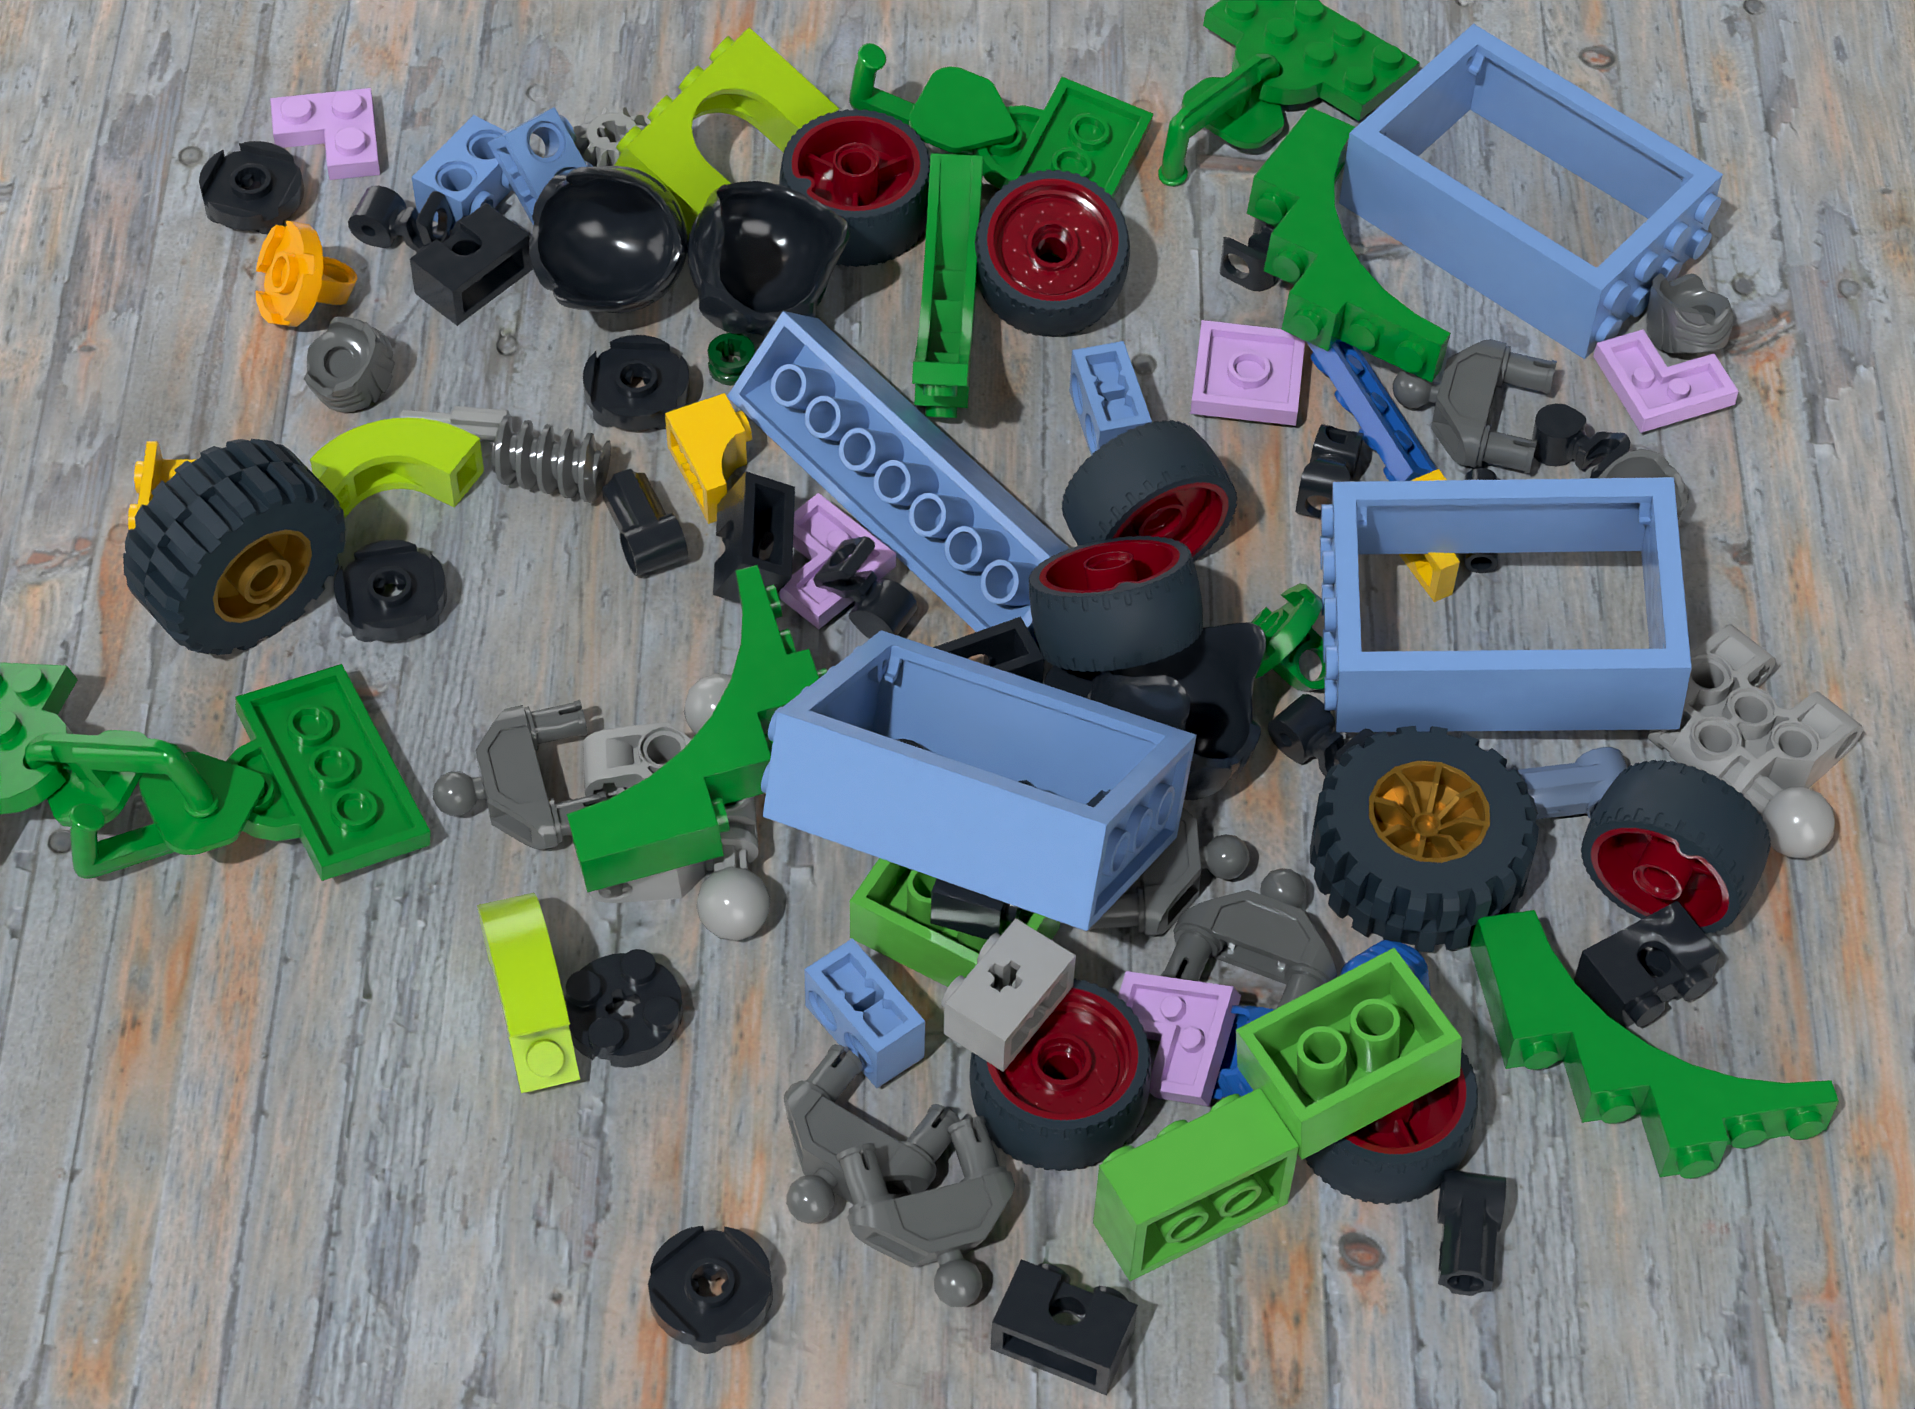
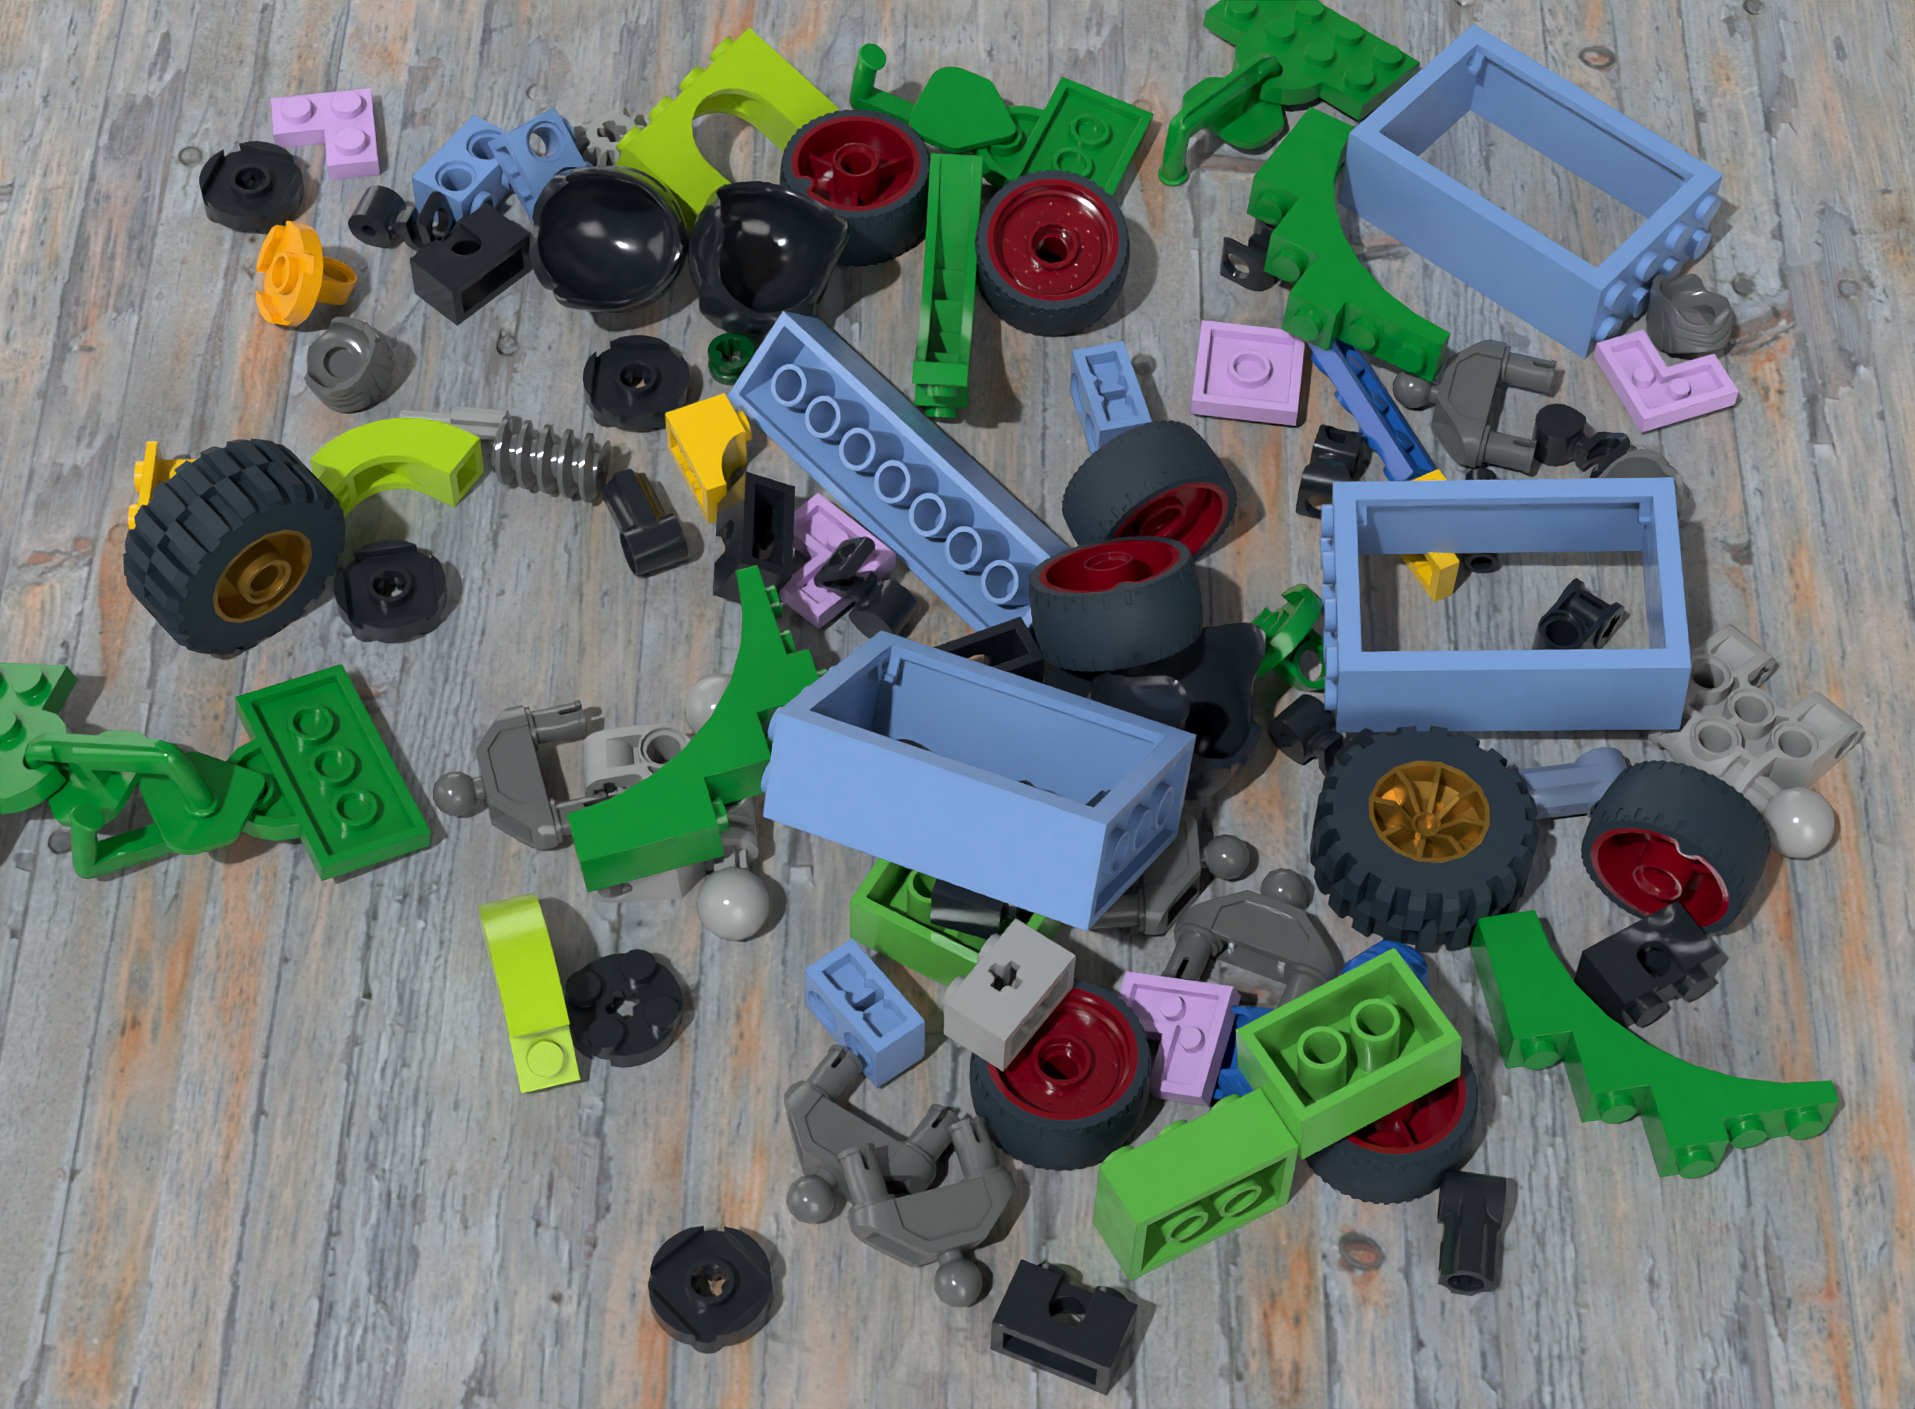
none -> black piece [1531,578,1625,650]

